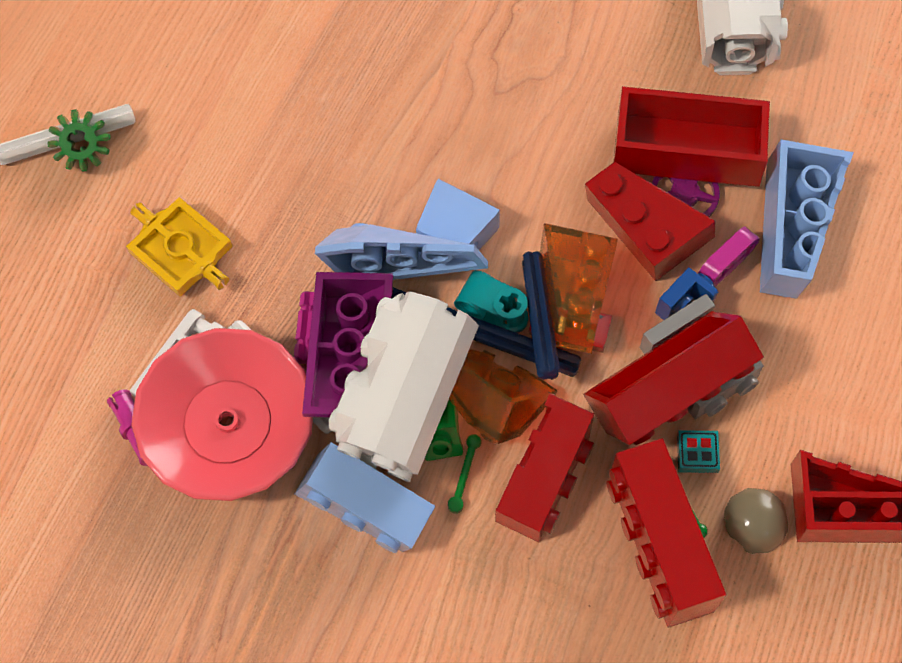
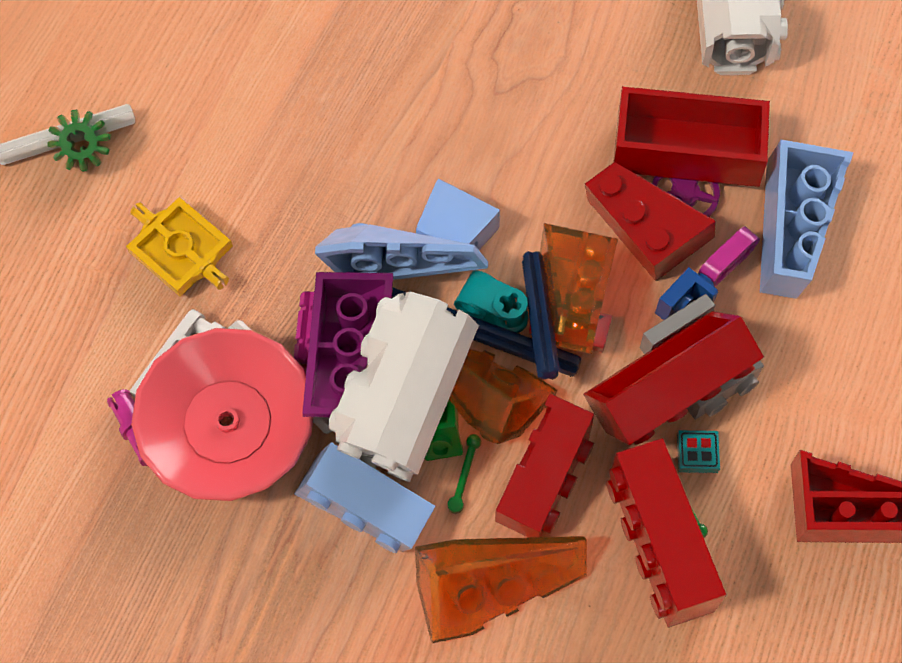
dark tan hair [724,488,788,554] -> none
none -> clear orange wedge [415,536,587,643]

